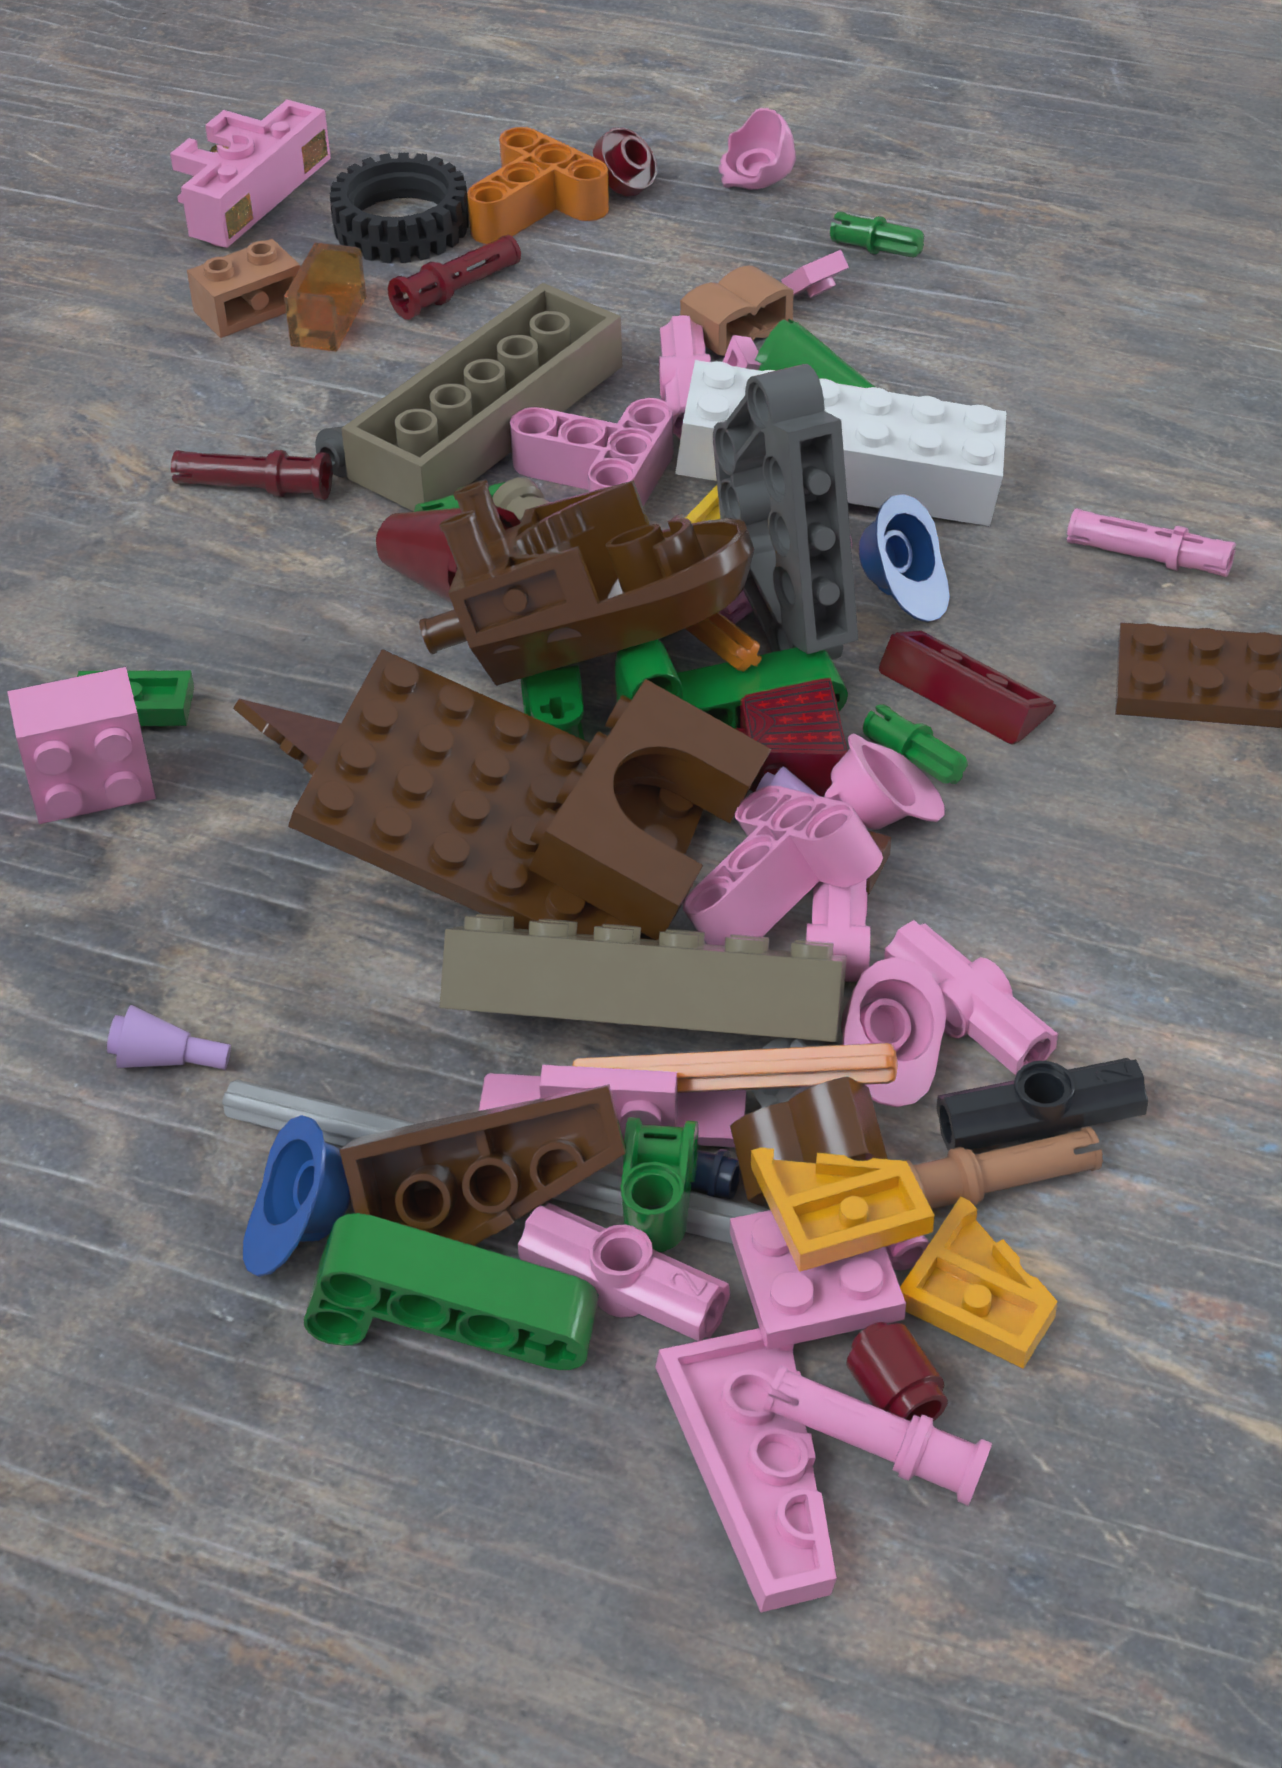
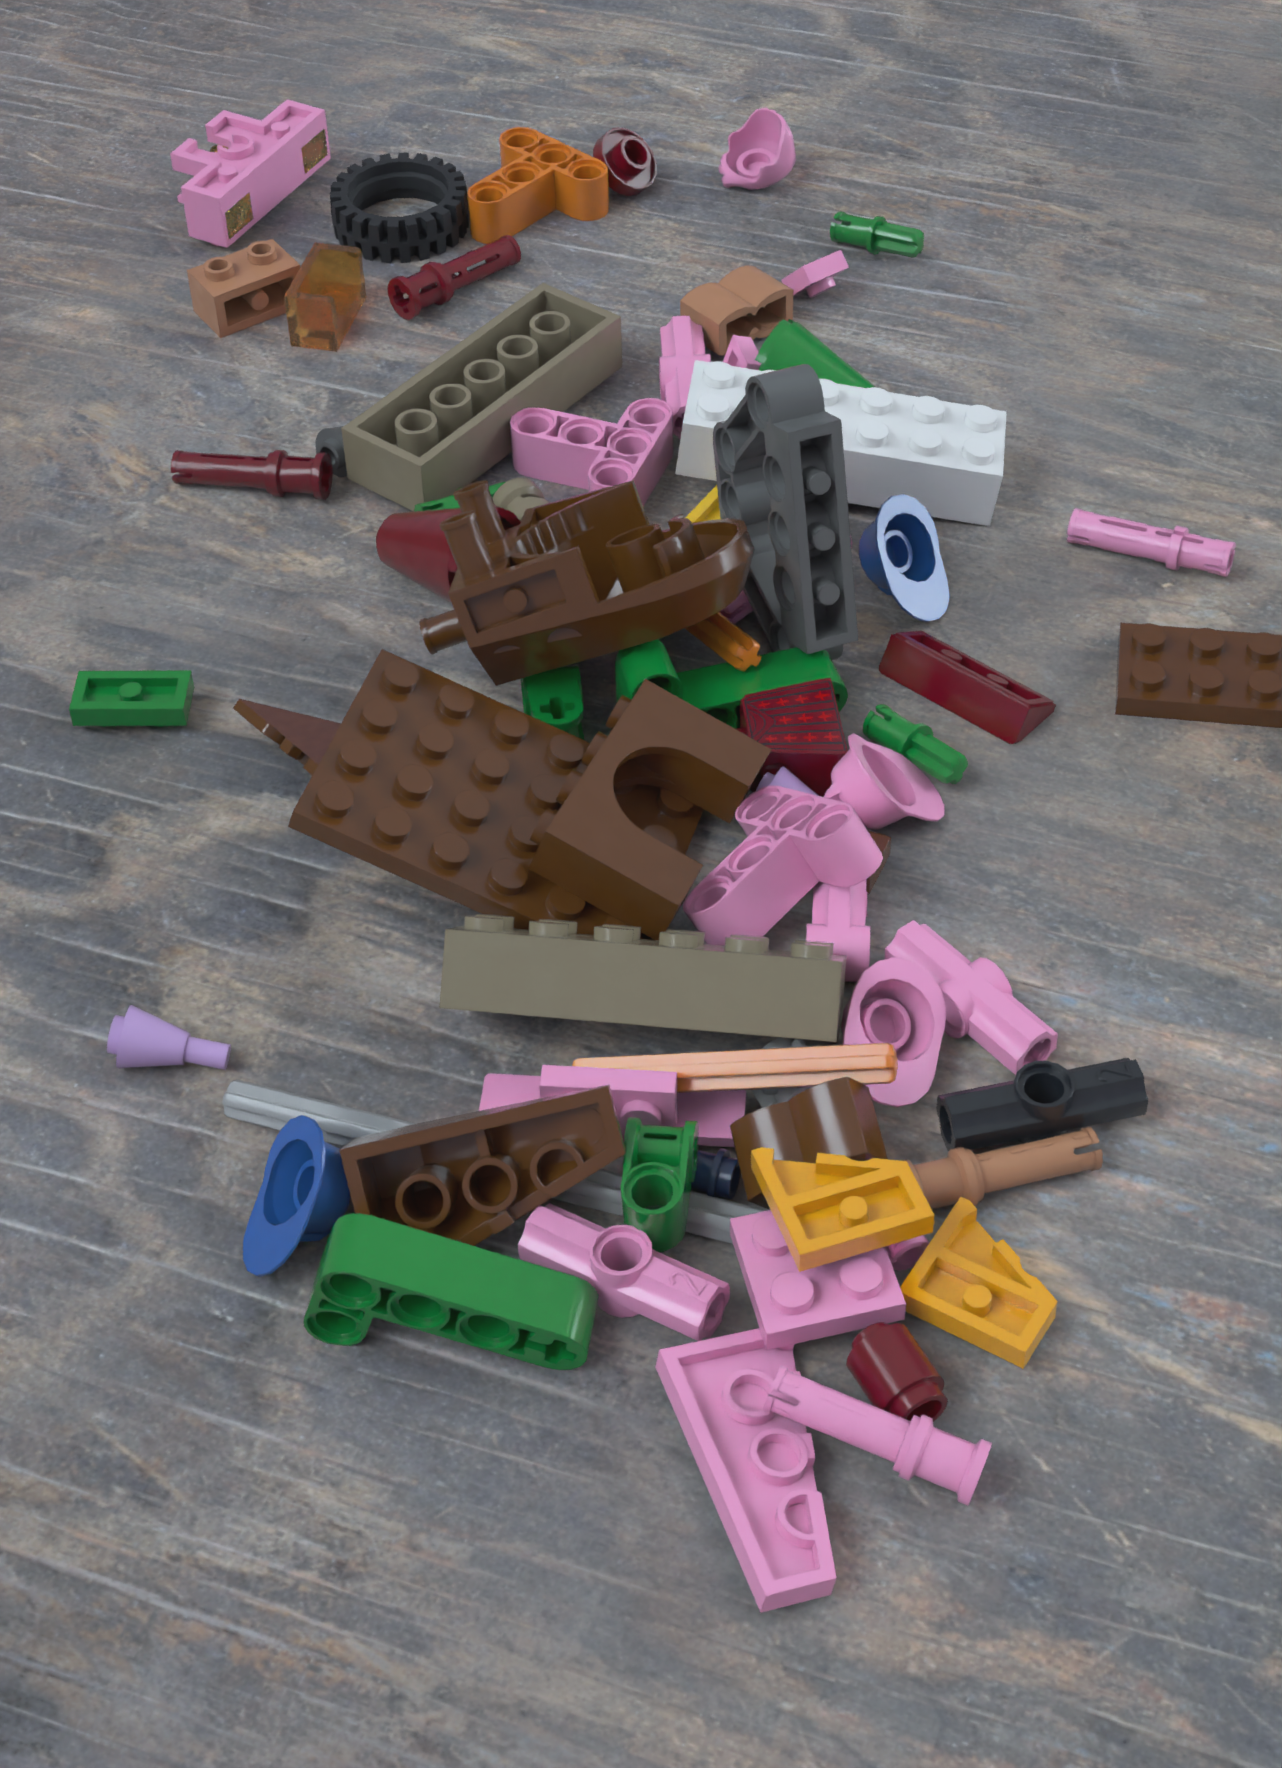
bright pink brick [7,667,156,824] -> none

